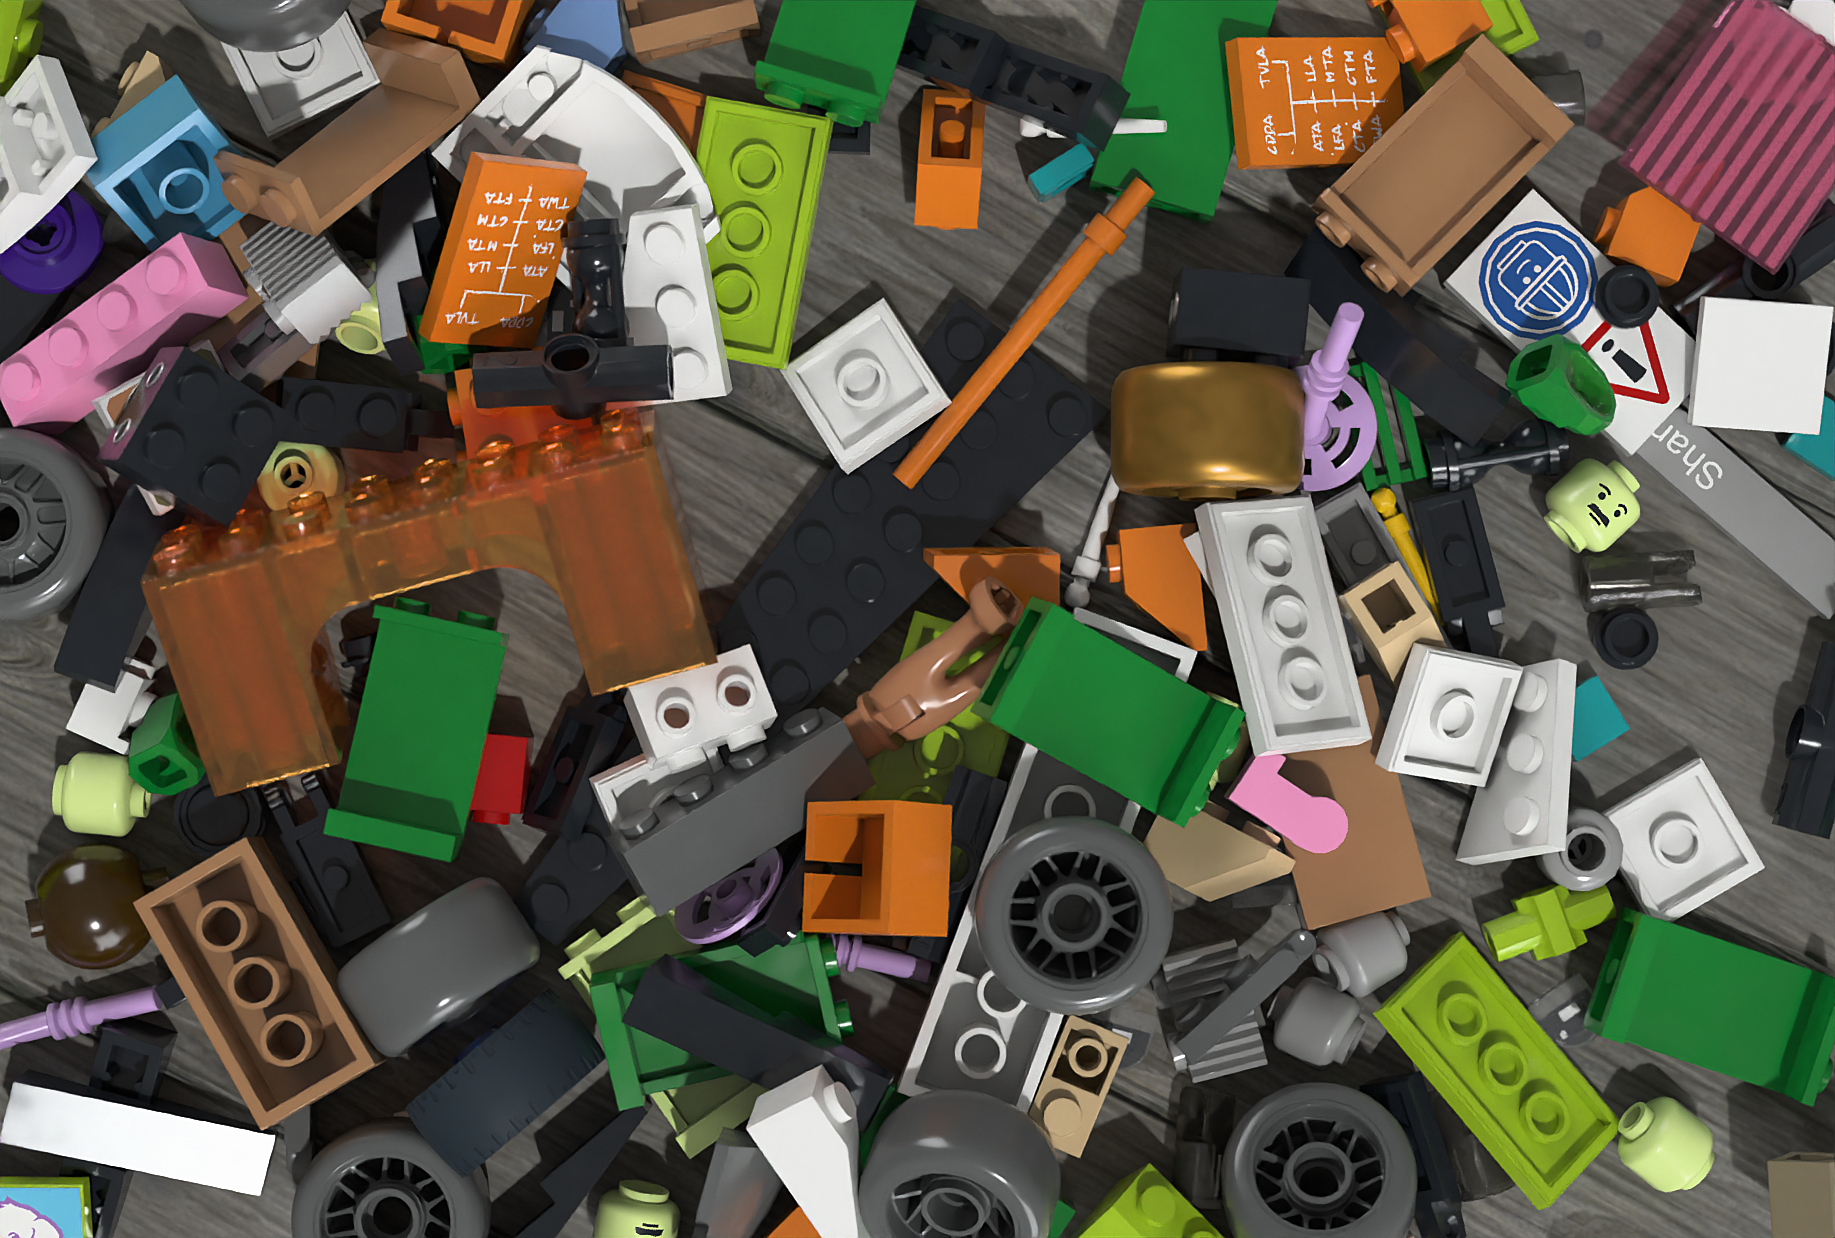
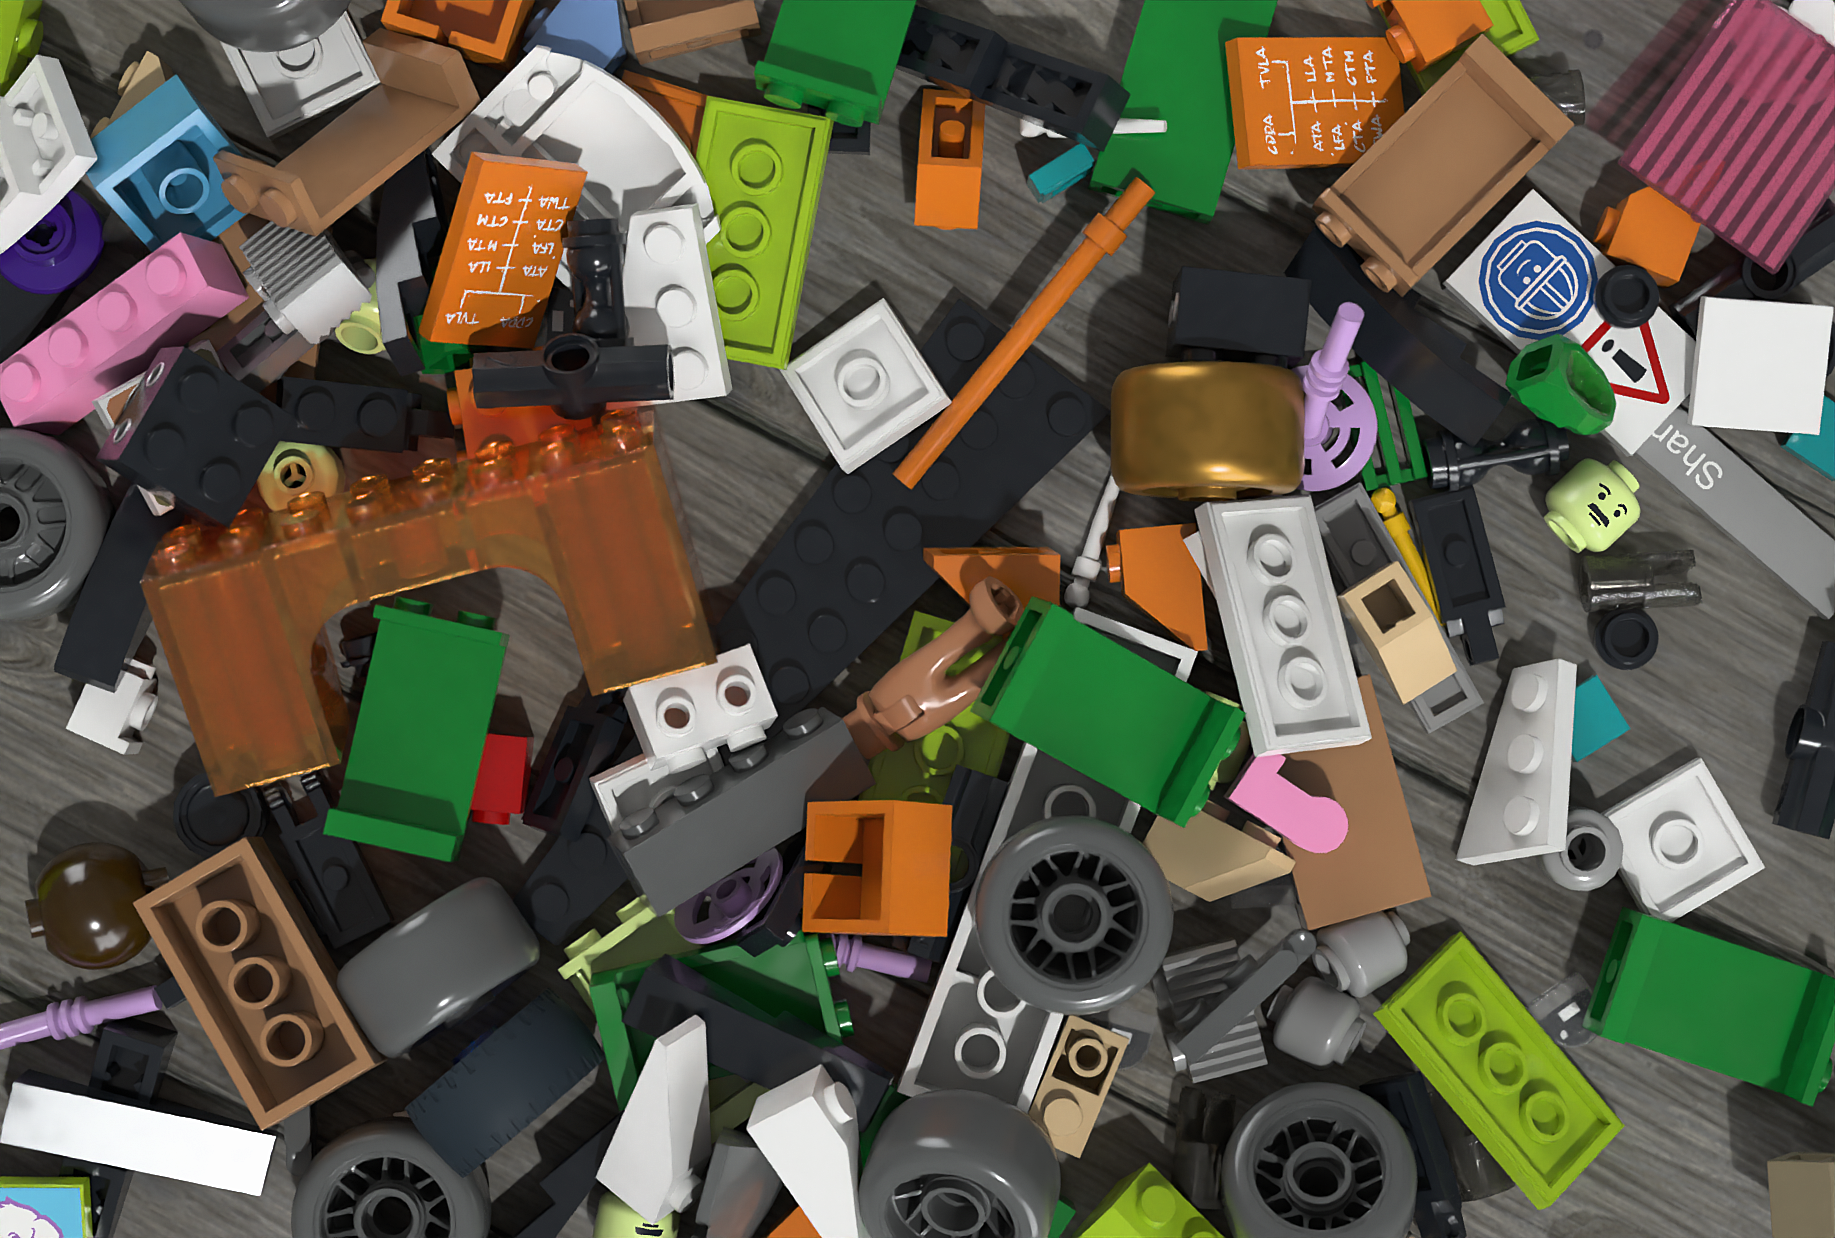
yellowish green head [52,751,152,837] -> none
green rock [128,686,217,796] -> none
white tile [1375,642,1524,787] -> none
lime axle [1482,883,1616,963] -> none
yellowish green head [1618,1096,1715,1192] -> none
none -> white slope [595,1015,712,1225]

